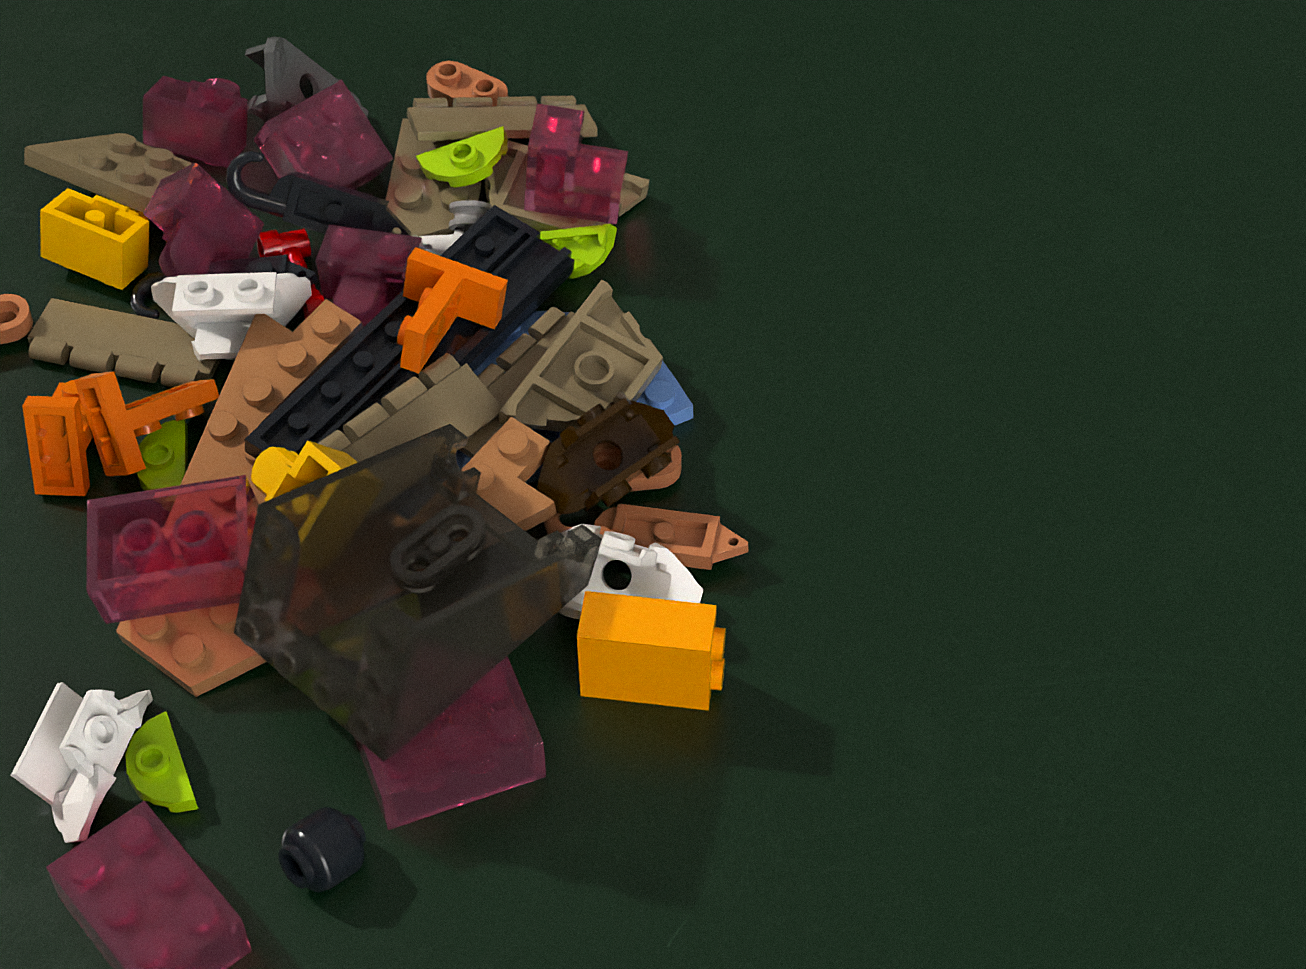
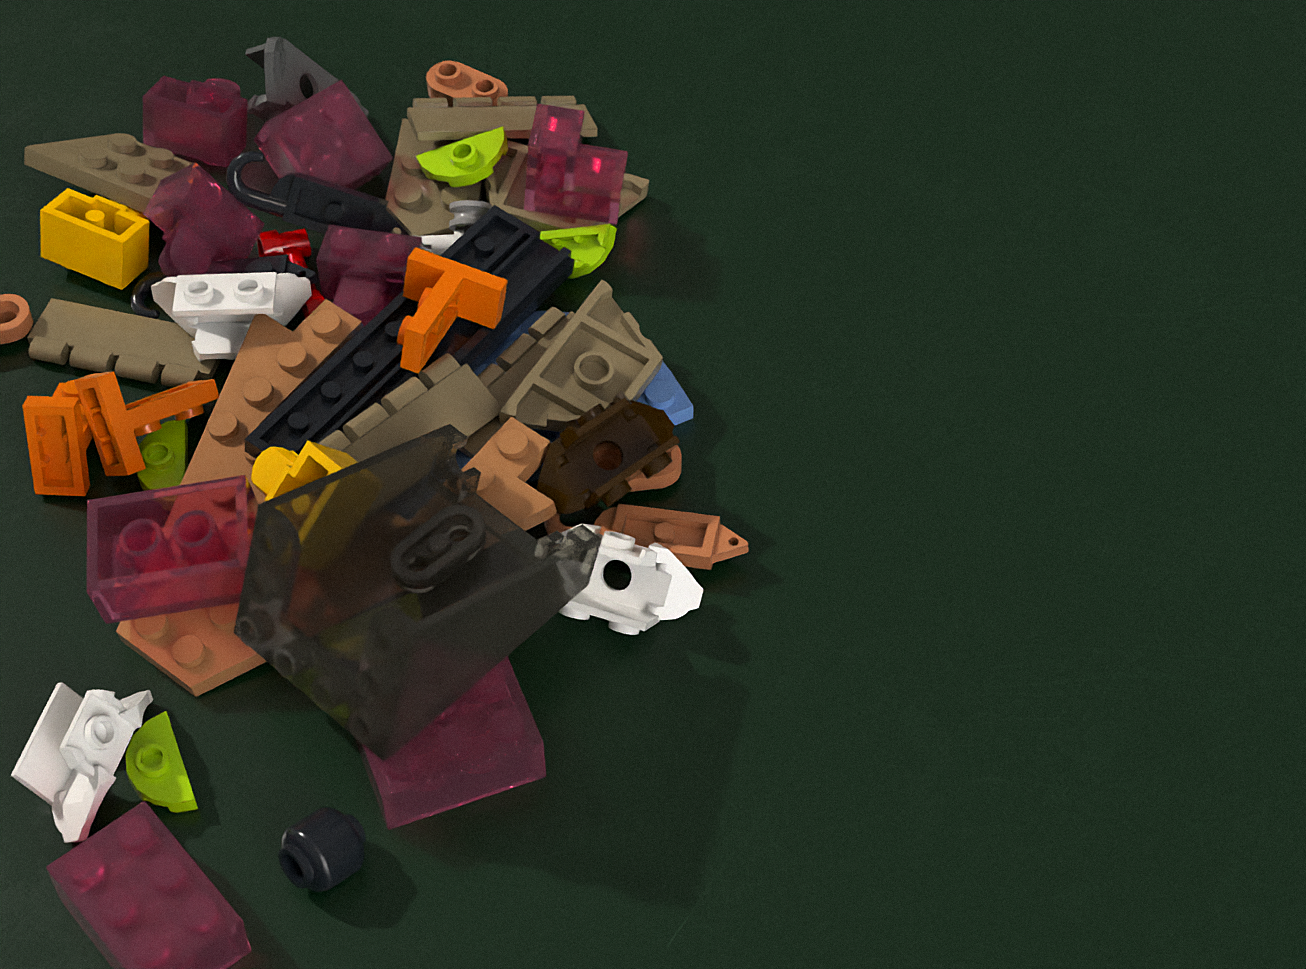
light orange brick [577,591,726,711] -> none

